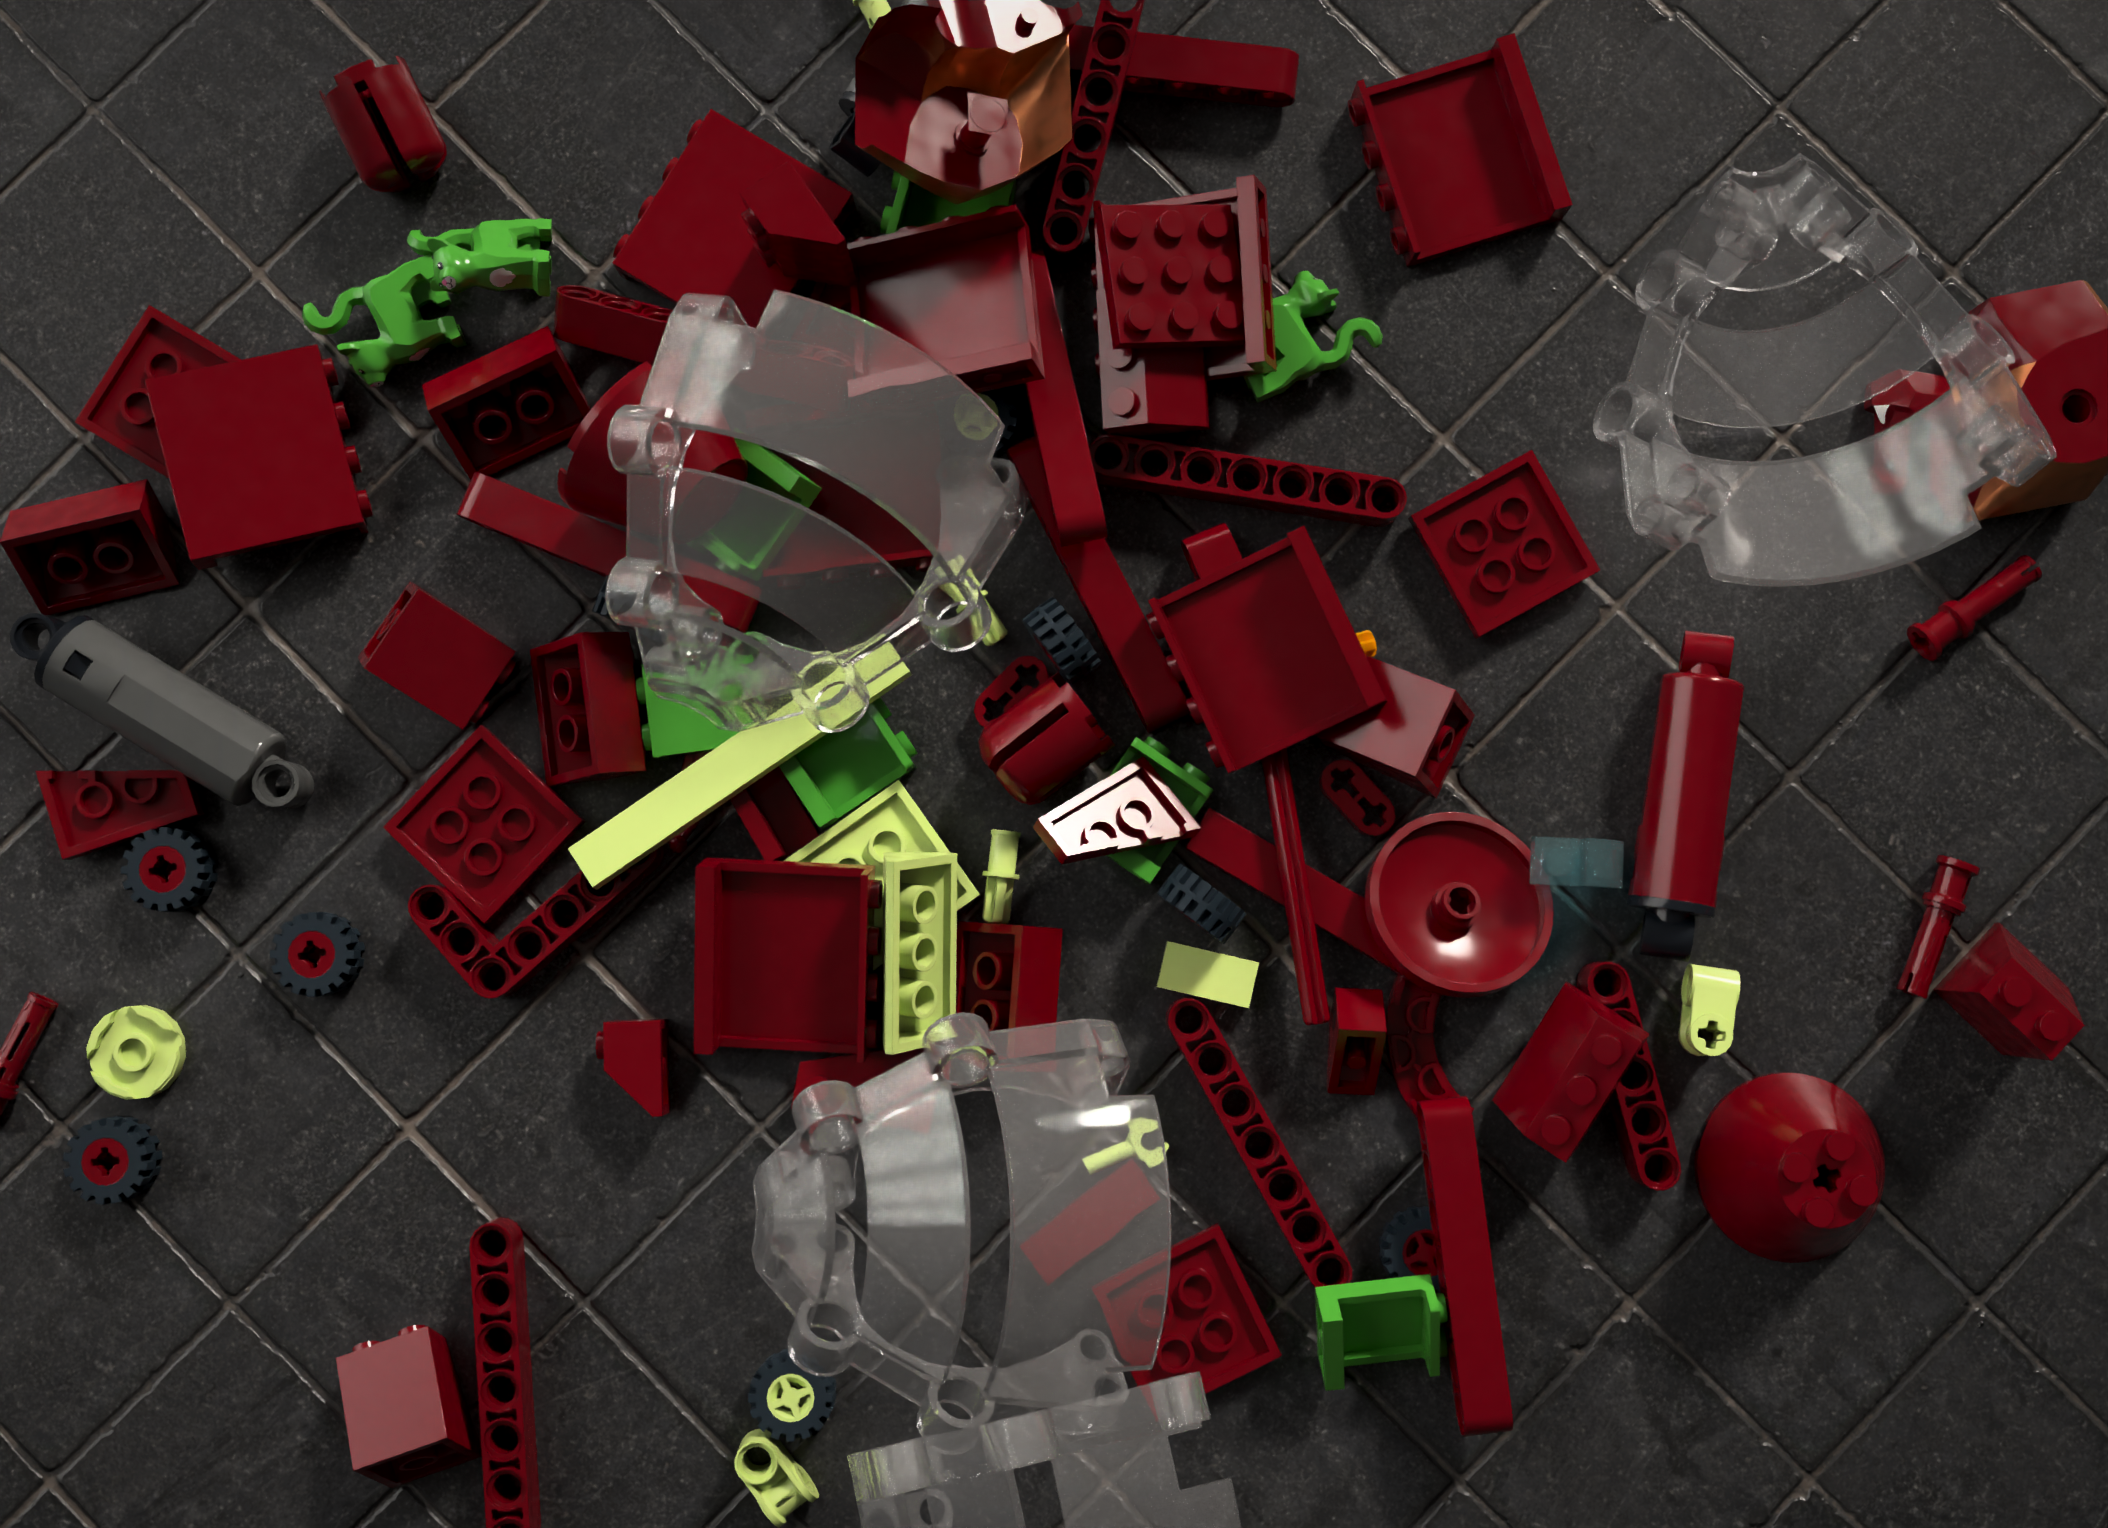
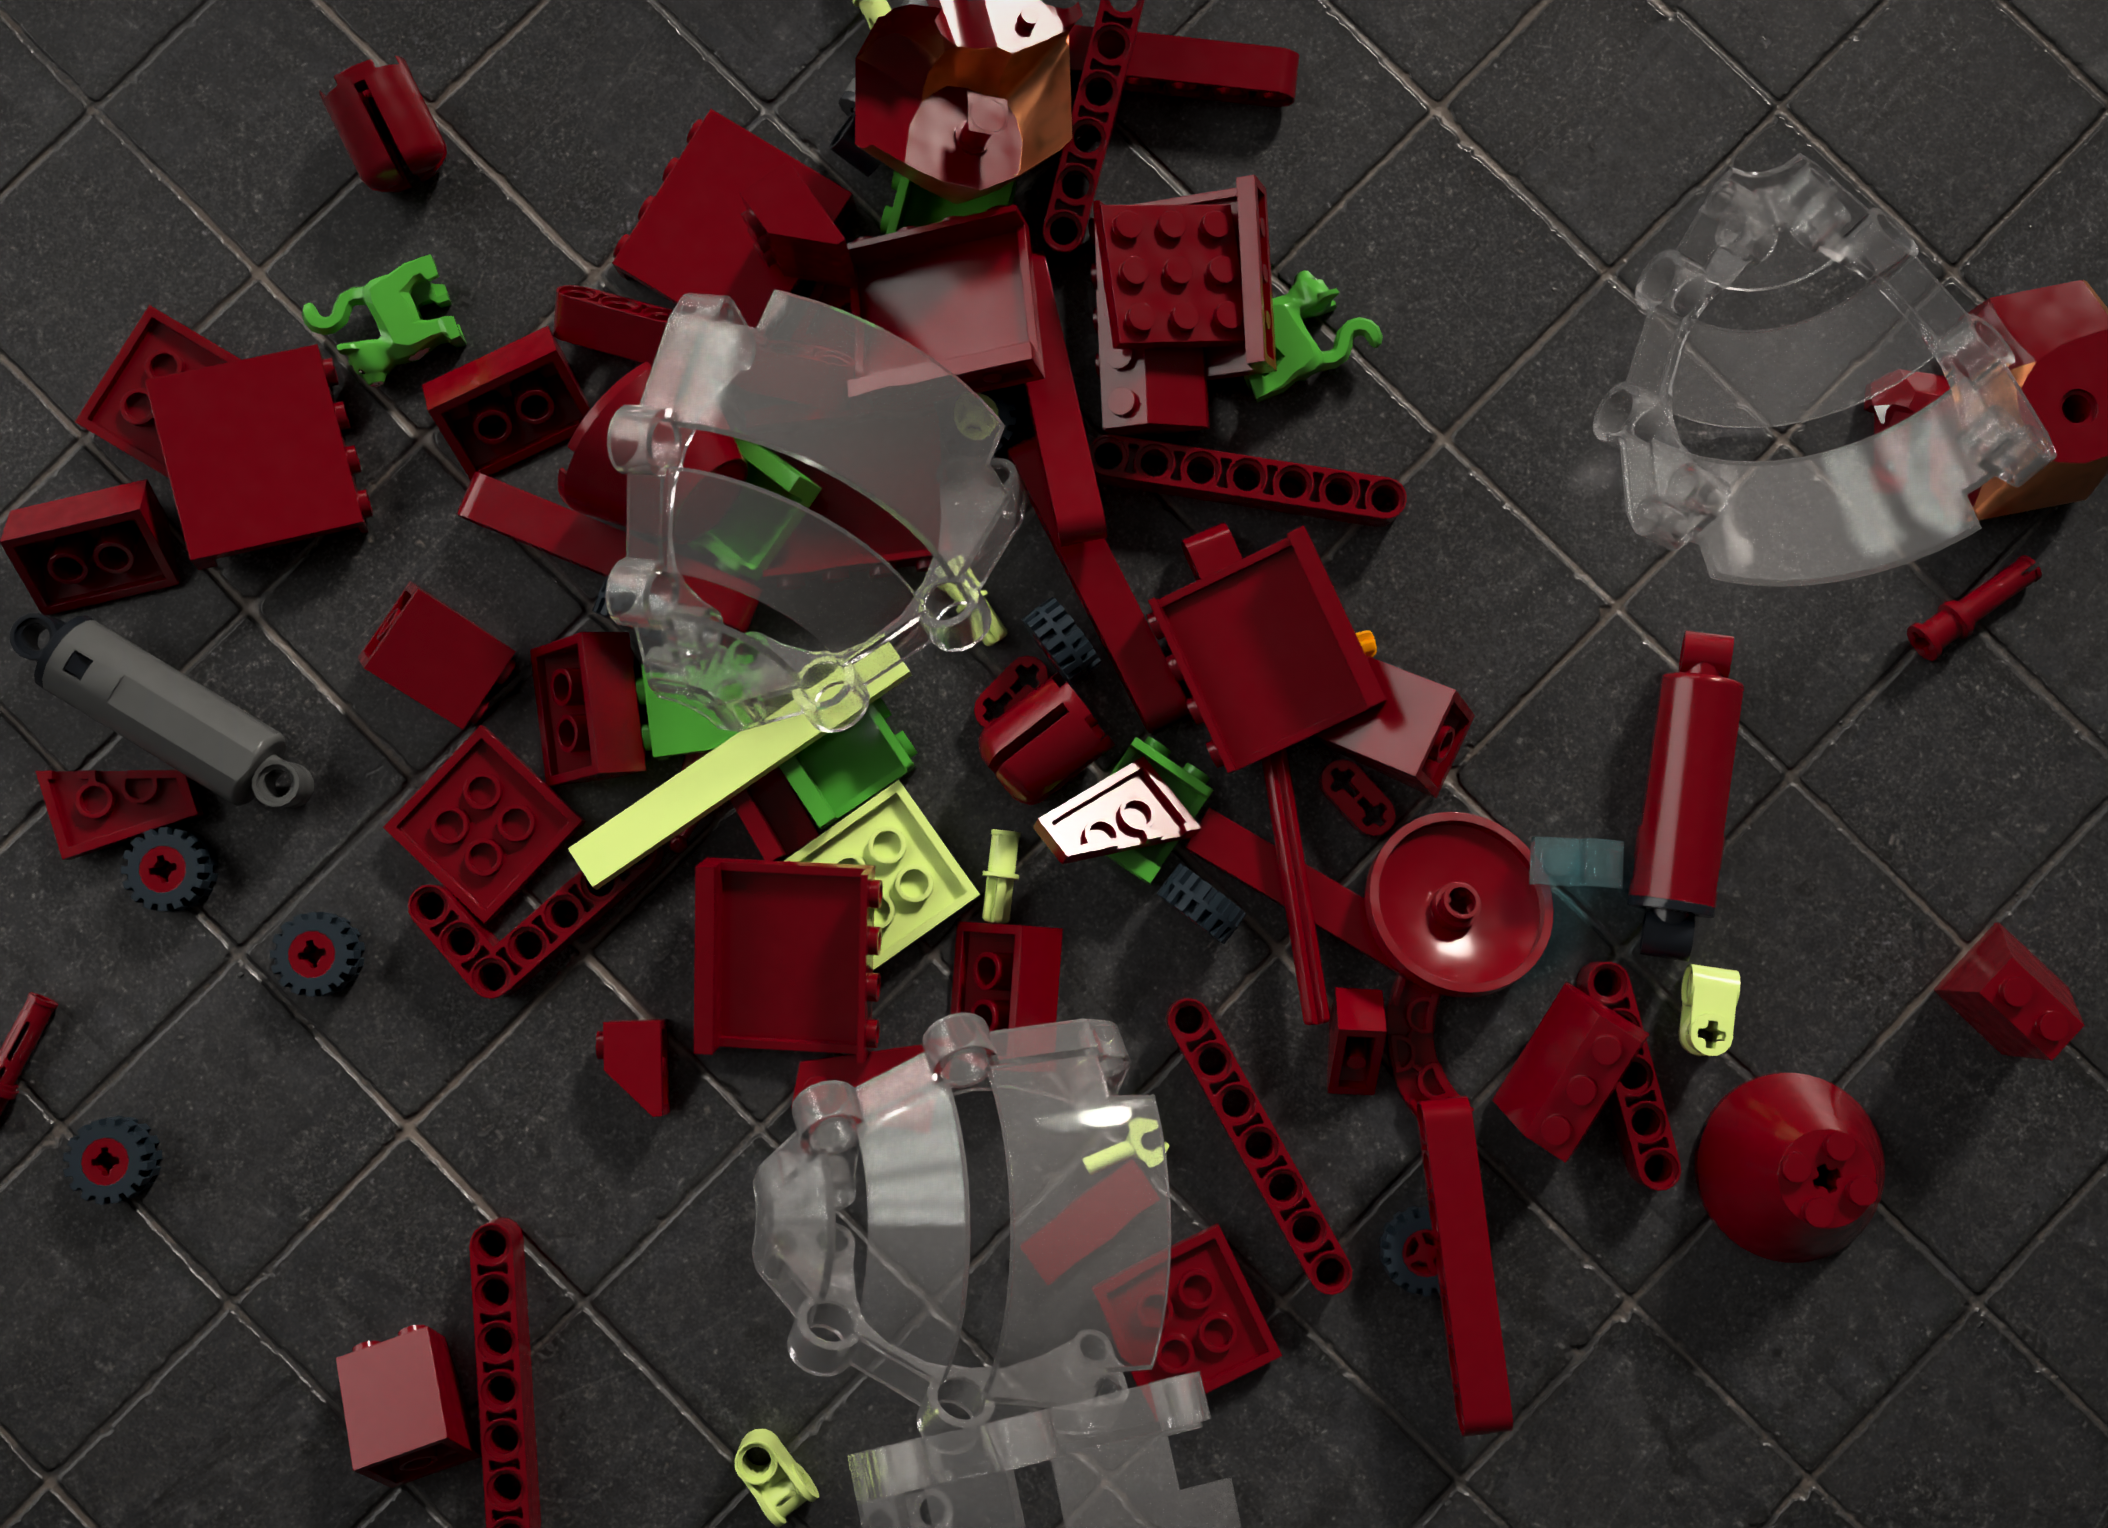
yellowish green tile [86,1005,186,1100] -> none
bright green animal [407,218,552,297] -> none
black wheel [748,1348,837,1442] -> none
yellowish green slope [882,852,957,1055] -> none
yellowish green tile [1156,941,1259,1008] -> none
bright green panel [1315,1274,1448,1391] -> none
dark red panel [1348,33,1573,267] -> none
dark red plate [1408,450,1600,639] -> none
dark red pin [1896,855,1980,999] -> none

